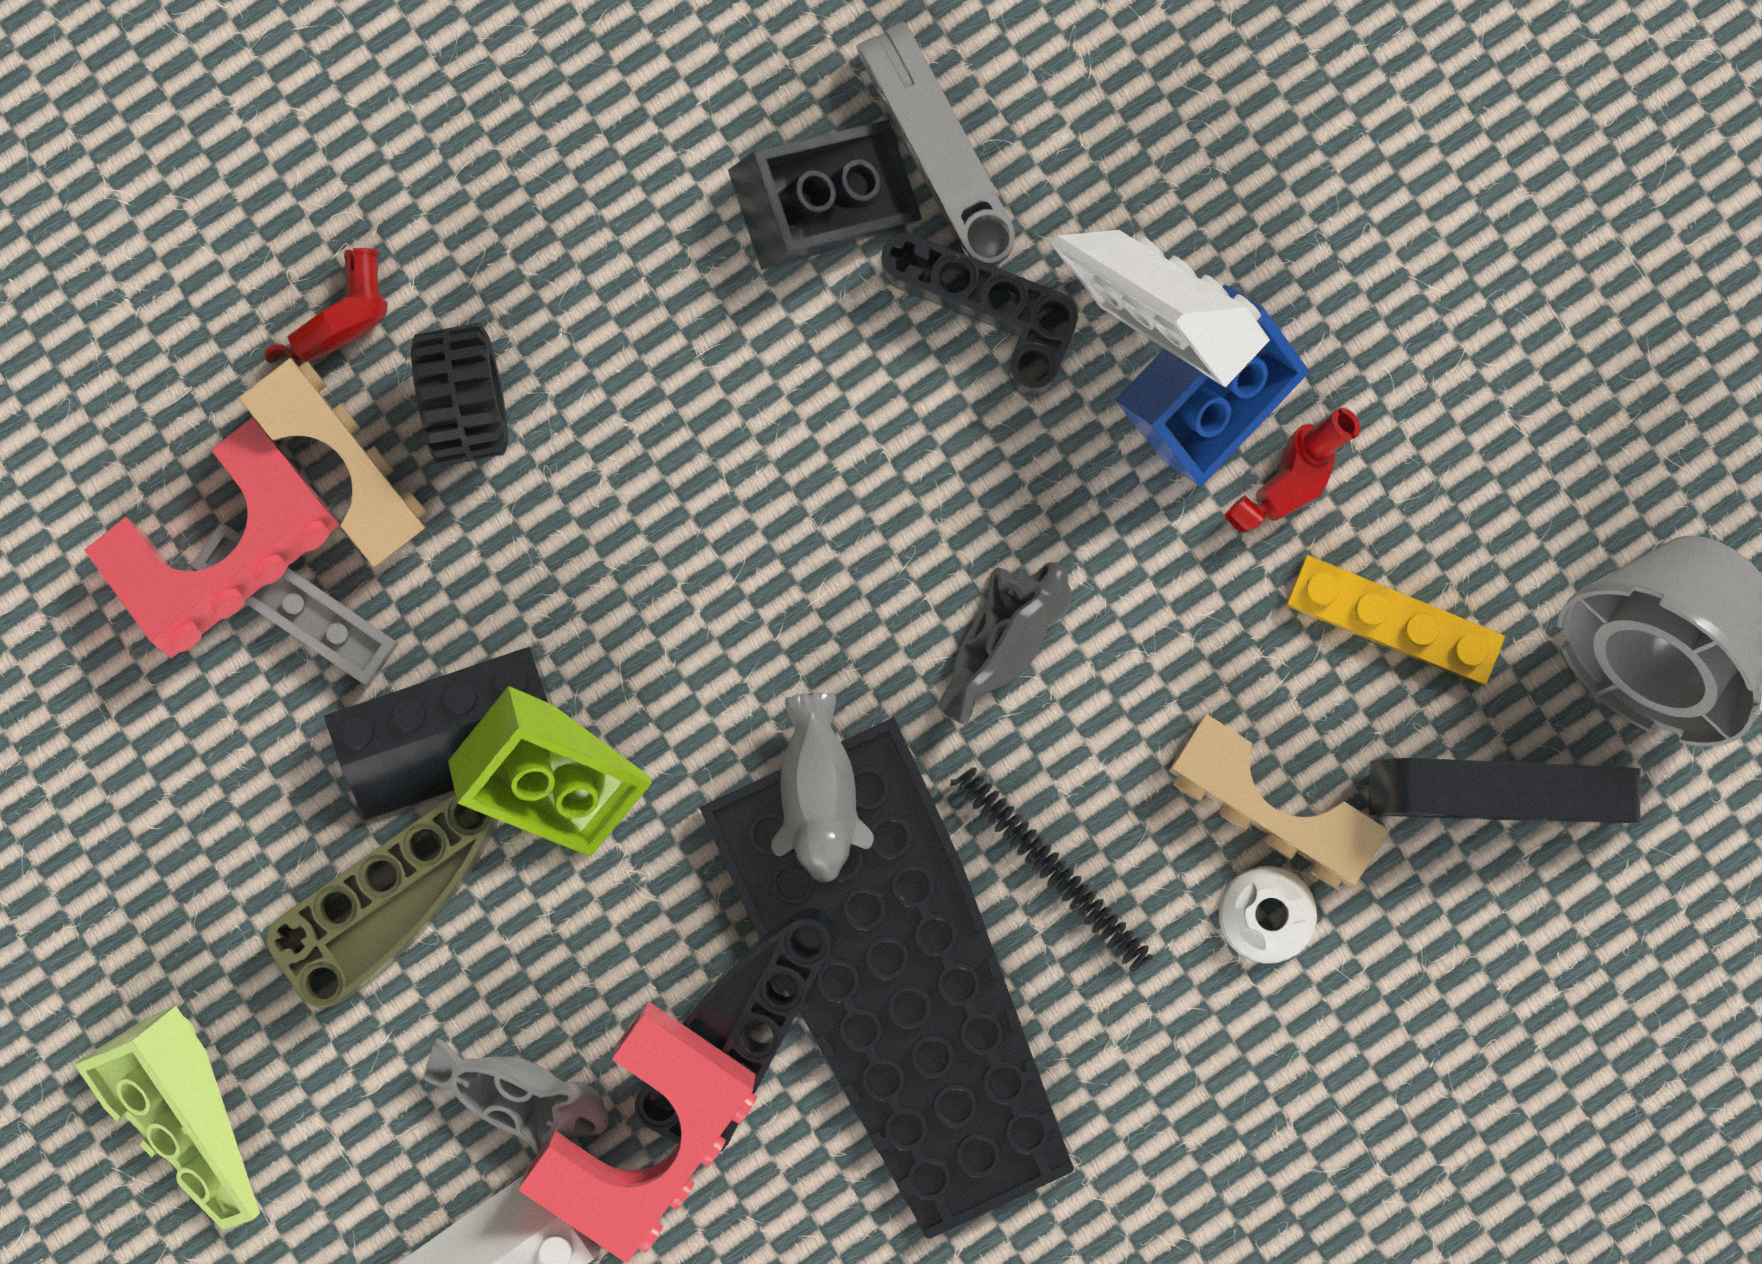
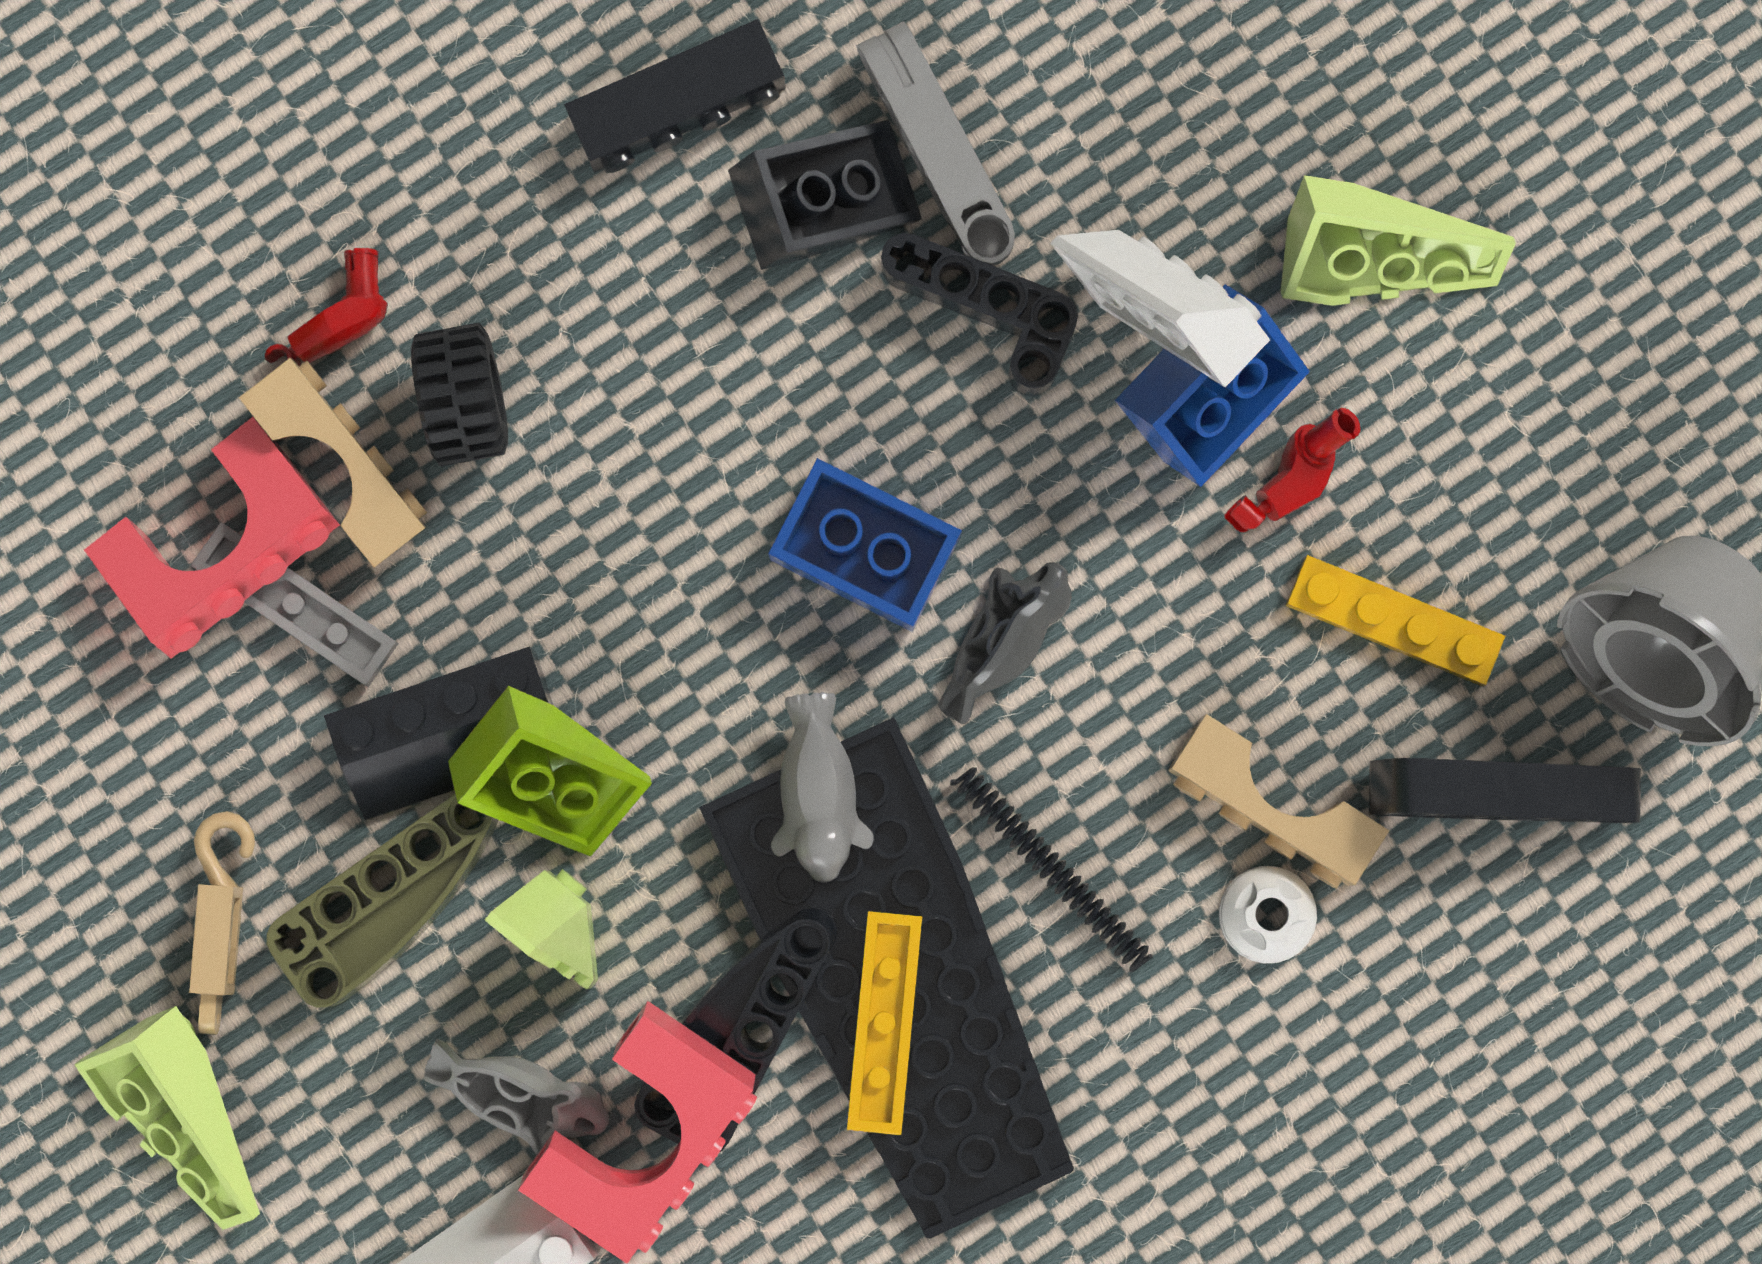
none -> tan piece [189,811,255,1035]
none -> yellowish green wedge [485,869,598,989]
none -> black brick [564,19,786,173]
none -> blue brick [768,458,962,632]
none -> yellow plate [847,911,922,1135]
none -> yellowish green wedge [1281,175,1516,306]

